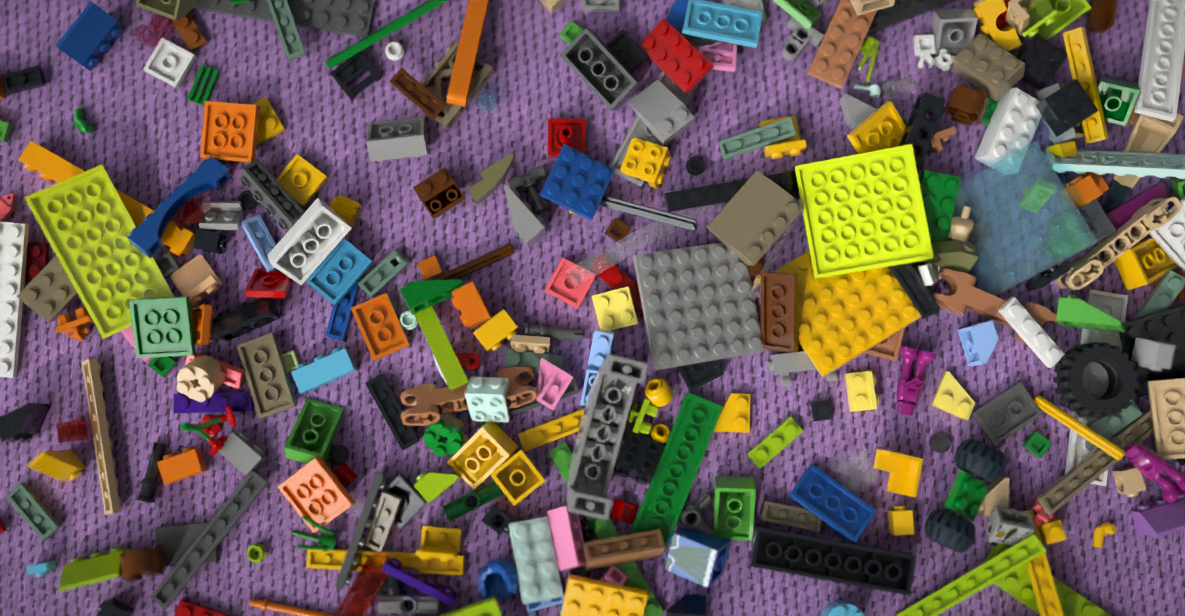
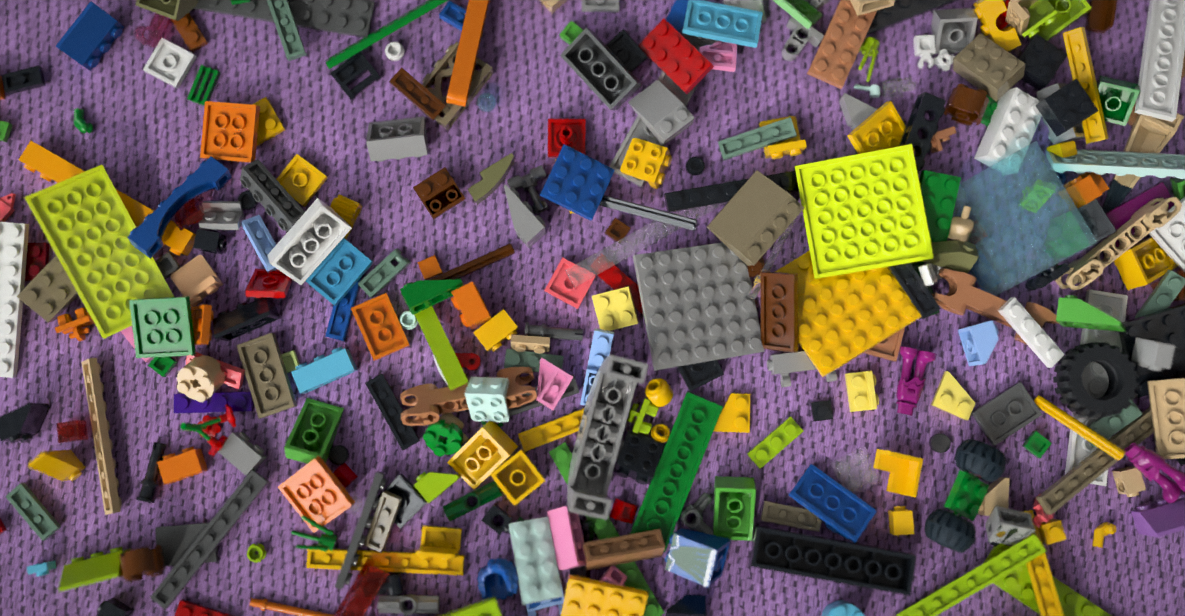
dark purple plate [382,557,457,606] -> none
none -> blue plate [439,1,466,31]

